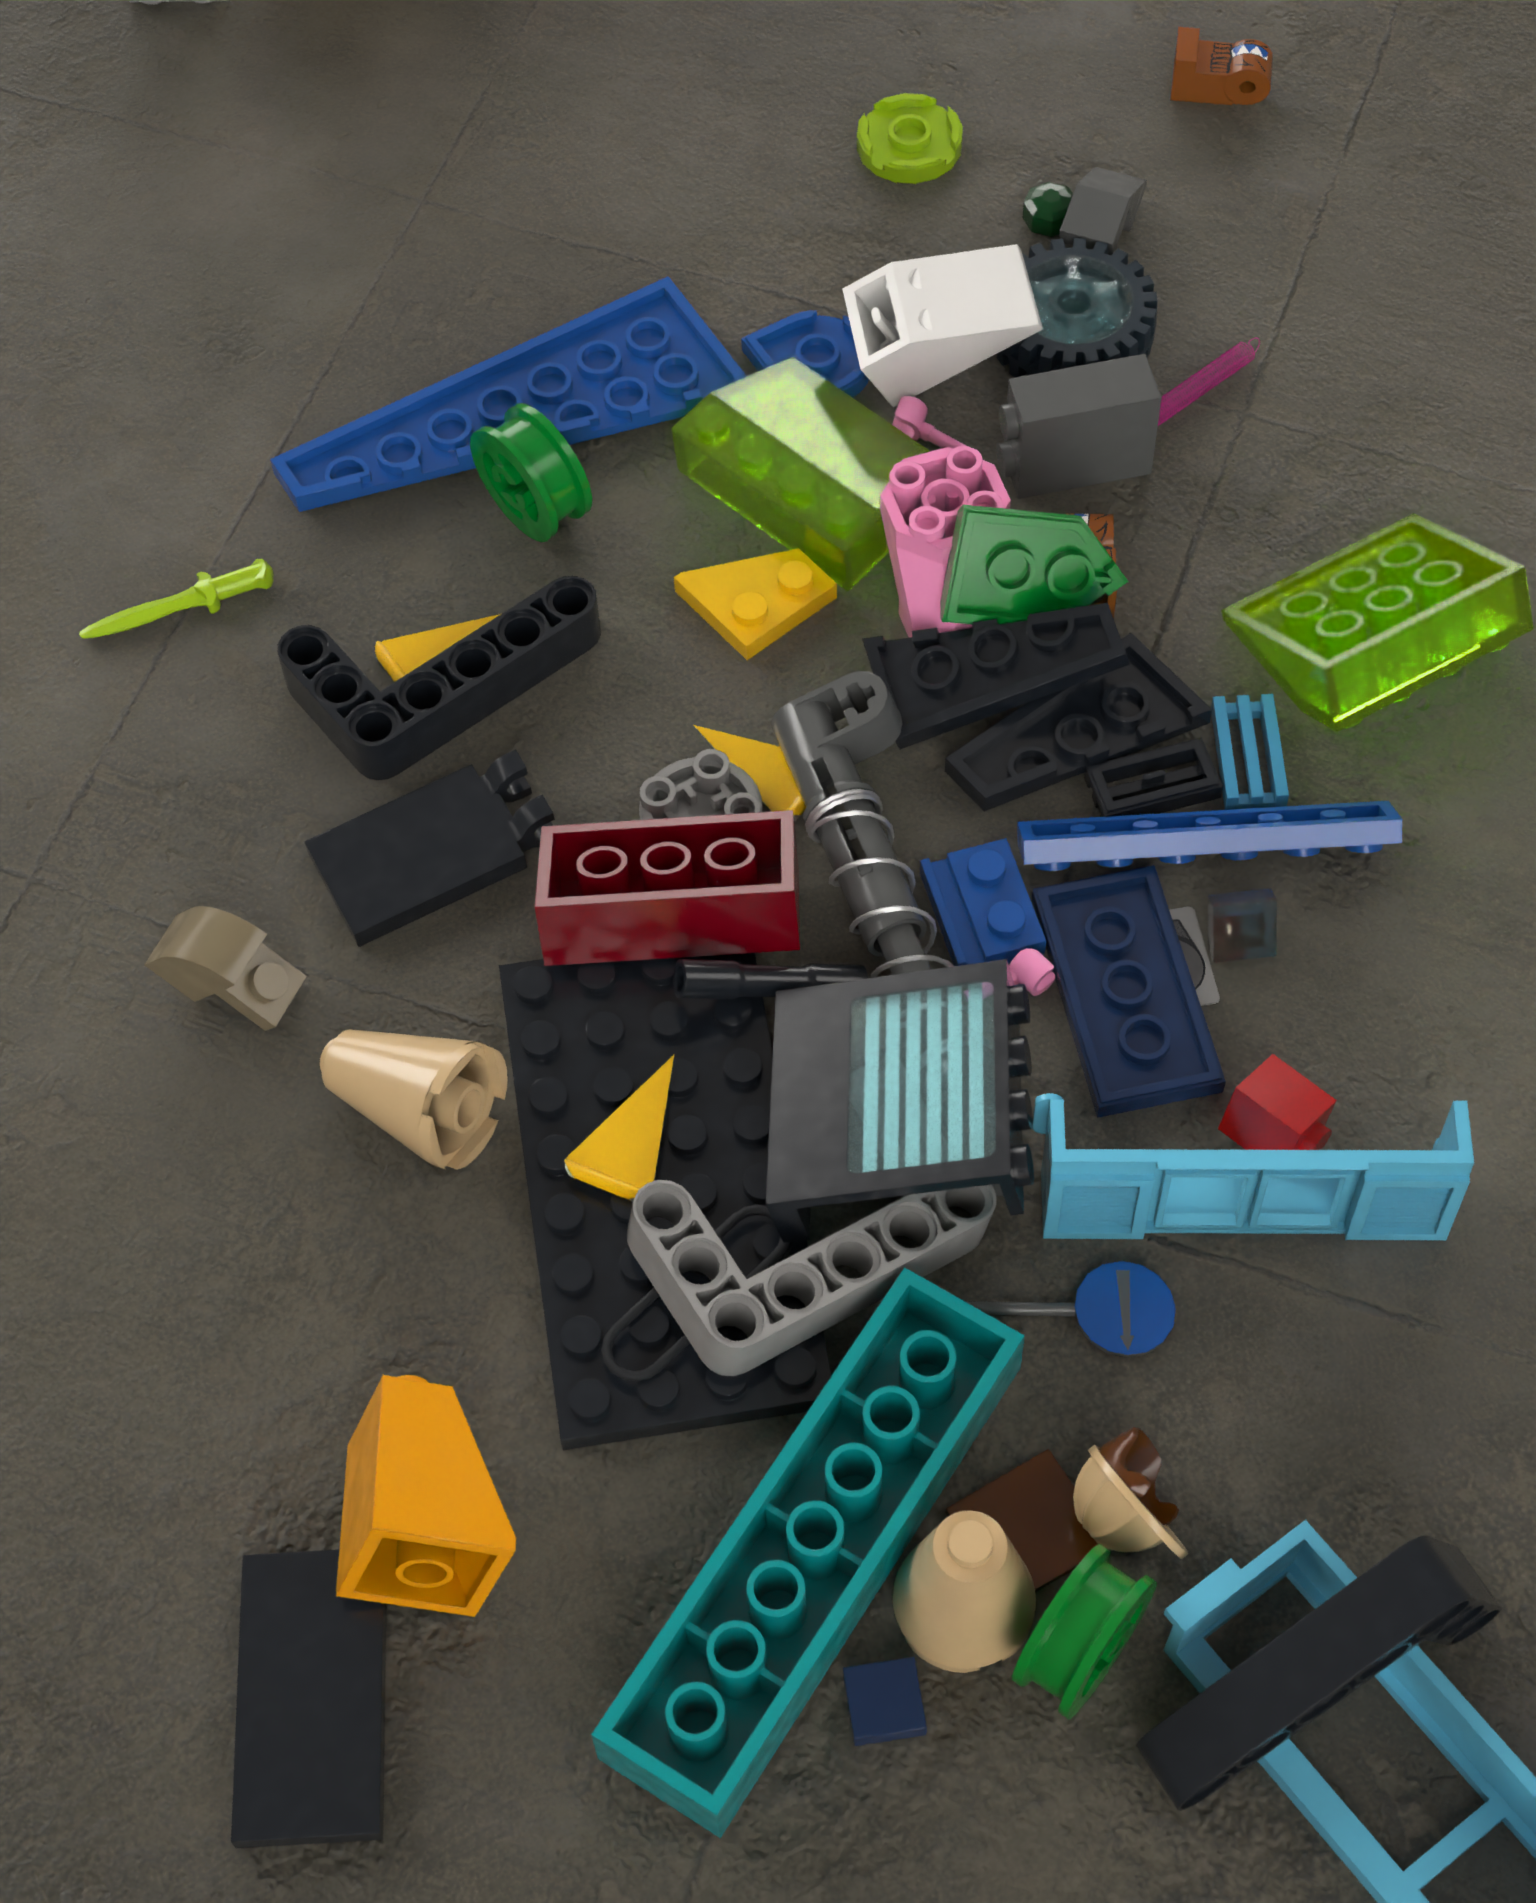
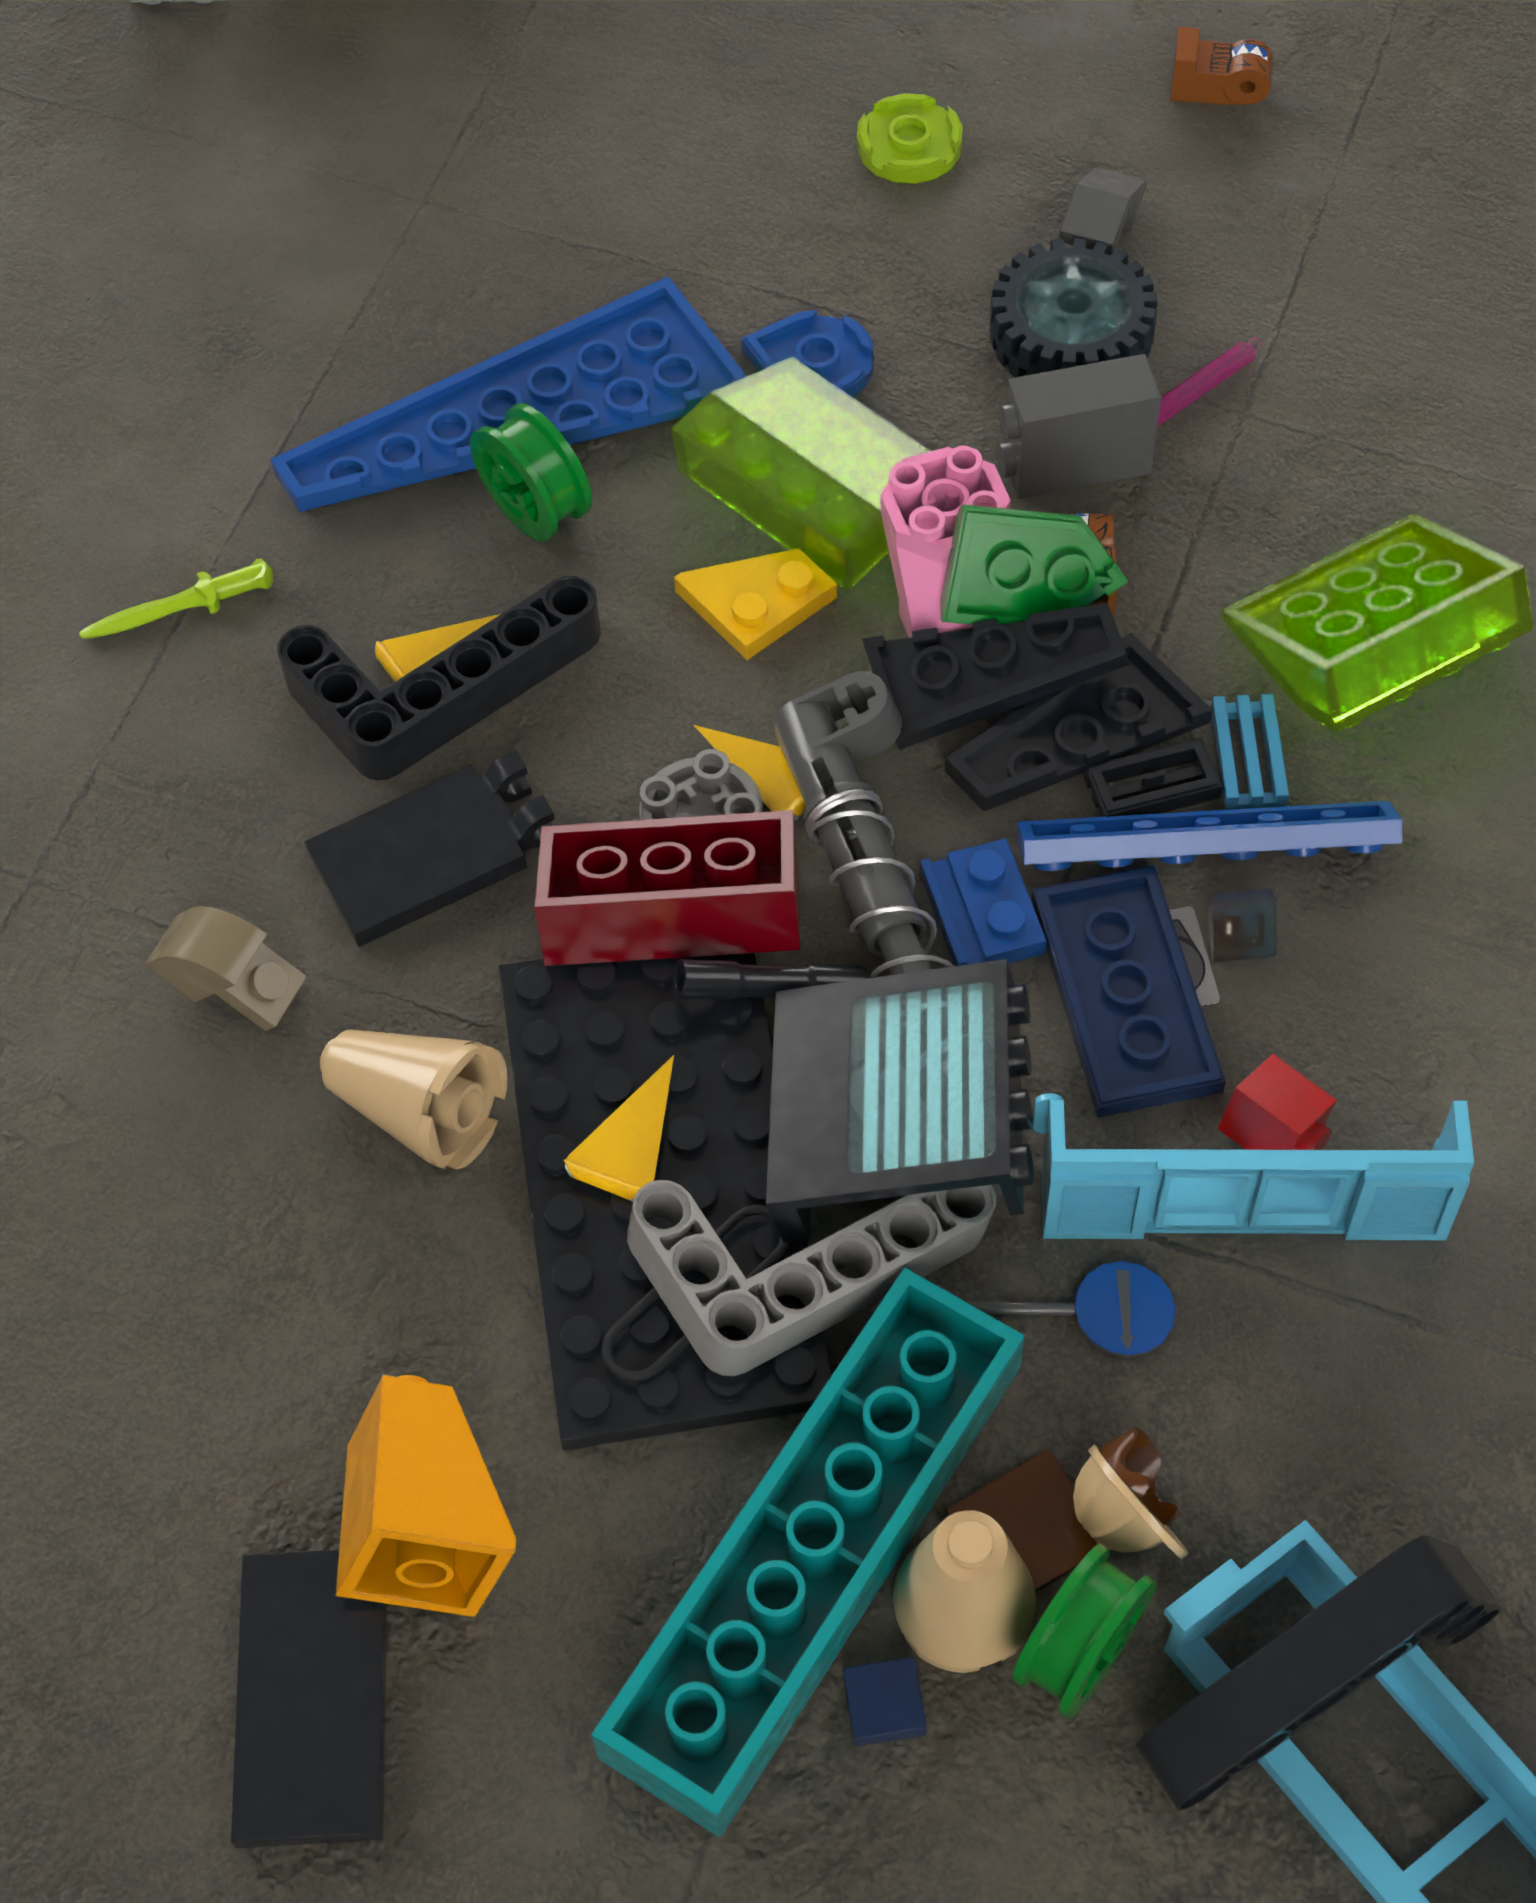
white slope [842,244,1043,407] -> none
bright pink hand [892,396,966,448] -> none
bright pink hand [964,948,1055,1007] -> none
dark green tile [1022,182,1073,237] -> none

